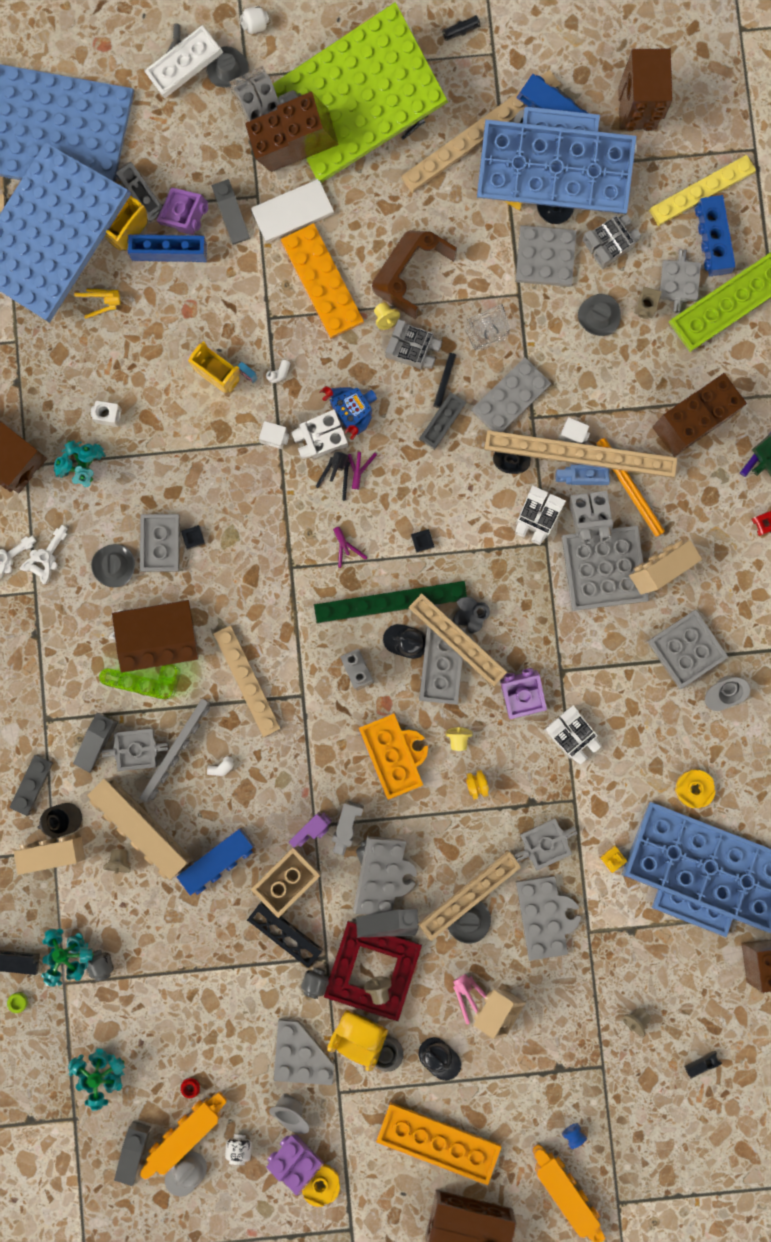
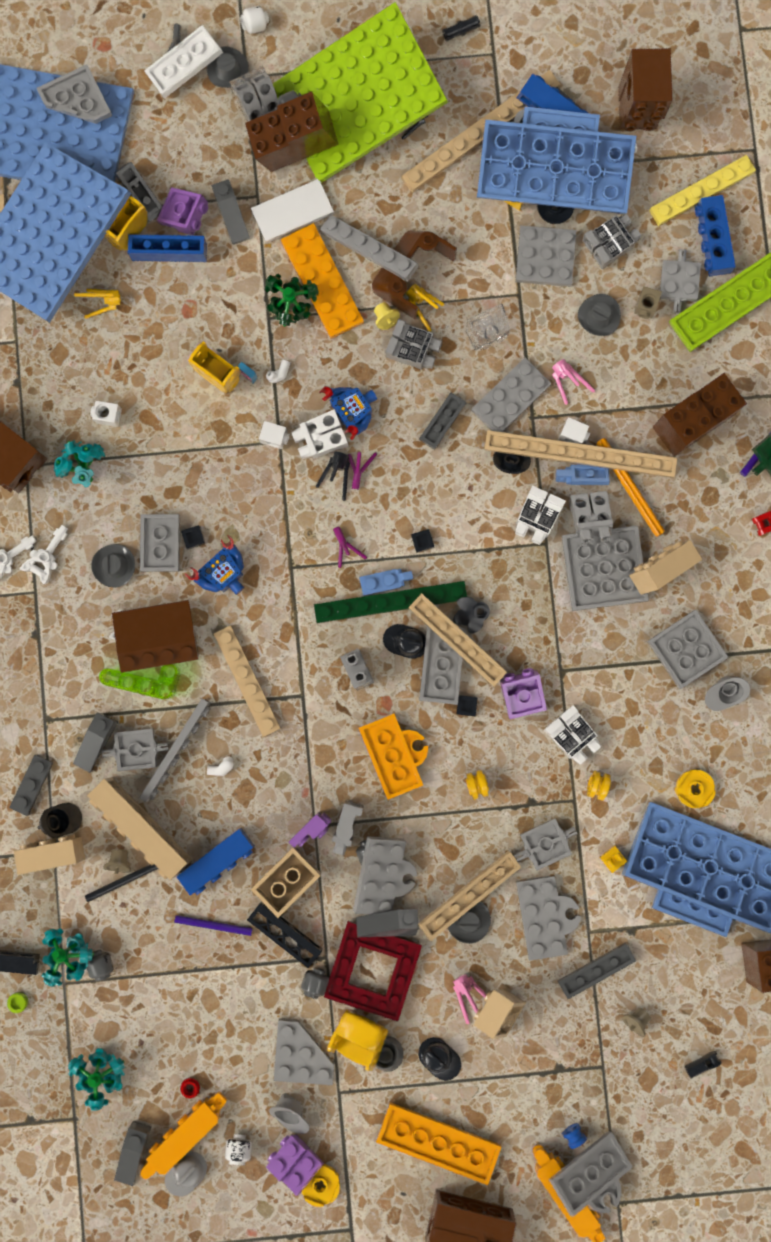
dark tan piece [364,976,392,1004] -> none
black bar [433,353,456,408] -> none
light yellow piece [446,727,473,751] -> none
none -> light grey plate [37,64,112,124]
none -> black bar [85,864,159,902]
none -> dark purple bar [174,915,253,936]
none -> blue torso [185,535,244,595]
none -> dark green plant [264,274,319,327]
none -> light grey plate [320,215,419,282]
none -> medium blue hinge [359,569,413,596]
none -> yellow plant [406,284,445,332]
none -> black tile [456,695,478,717]
none -> light grey plate [549,1131,632,1216]
none -> bright pink plant [552,359,595,405]
none -> dark grey plate [558,943,636,1000]
none -> yellow wheel [587,770,611,801]

